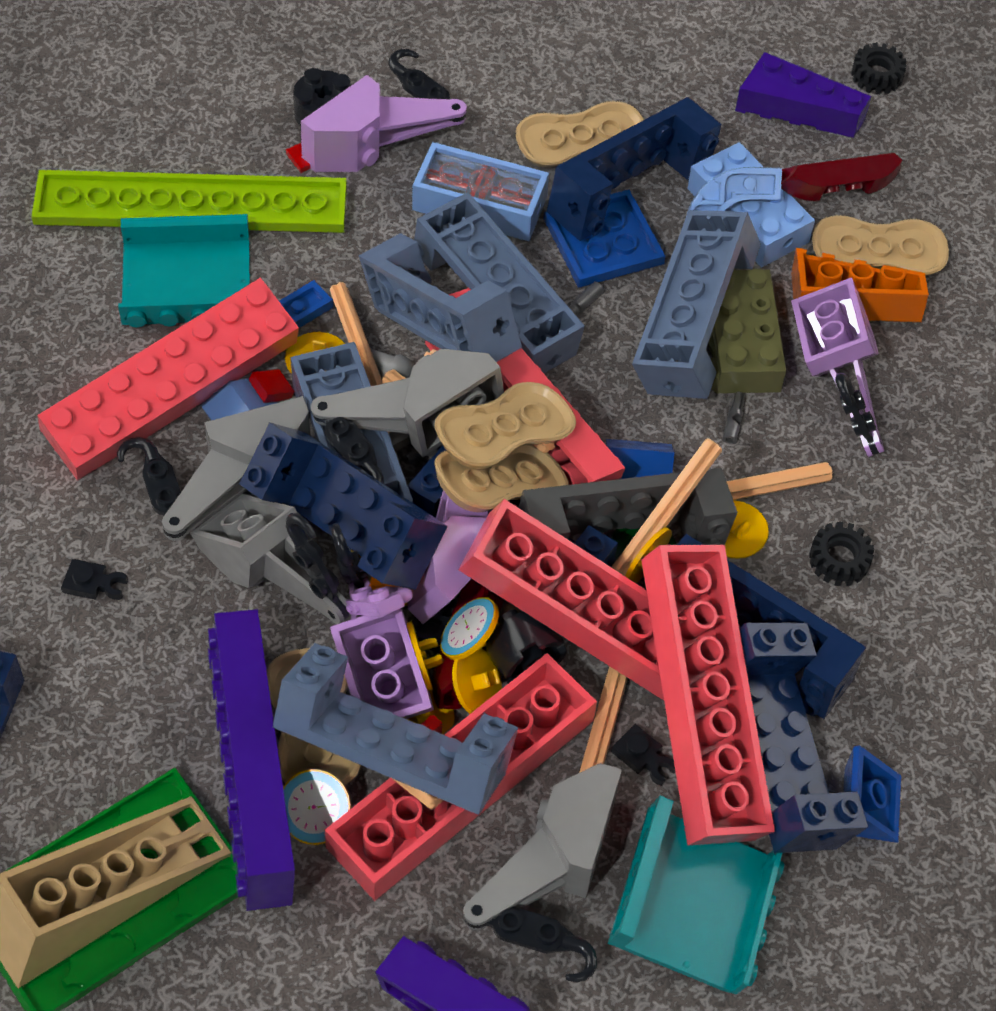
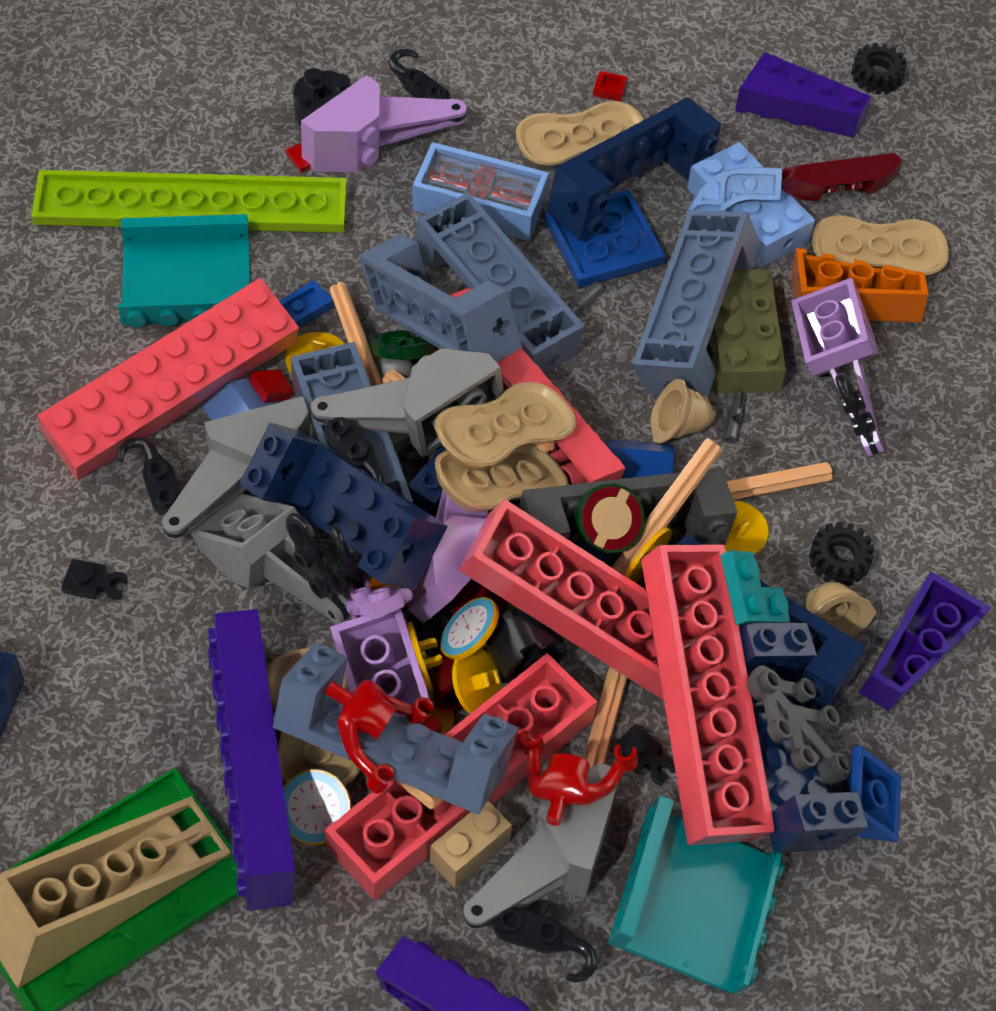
none -> red piece [324,680,434,794]
none -> dark green tile [371,330,436,360]
none -> tan brick [430,801,512,888]
none -> red piece [520,730,638,826]
none -> tile [574,483,645,554]
none -> red tile [593,71,628,102]
none -> tan piece [650,379,716,444]
none -> teal plate [720,551,791,625]
none -> dark grey plant [747,665,852,786]
none -> tan piece [806,582,877,638]
none -> dark purple wedge [858,571,992,711]

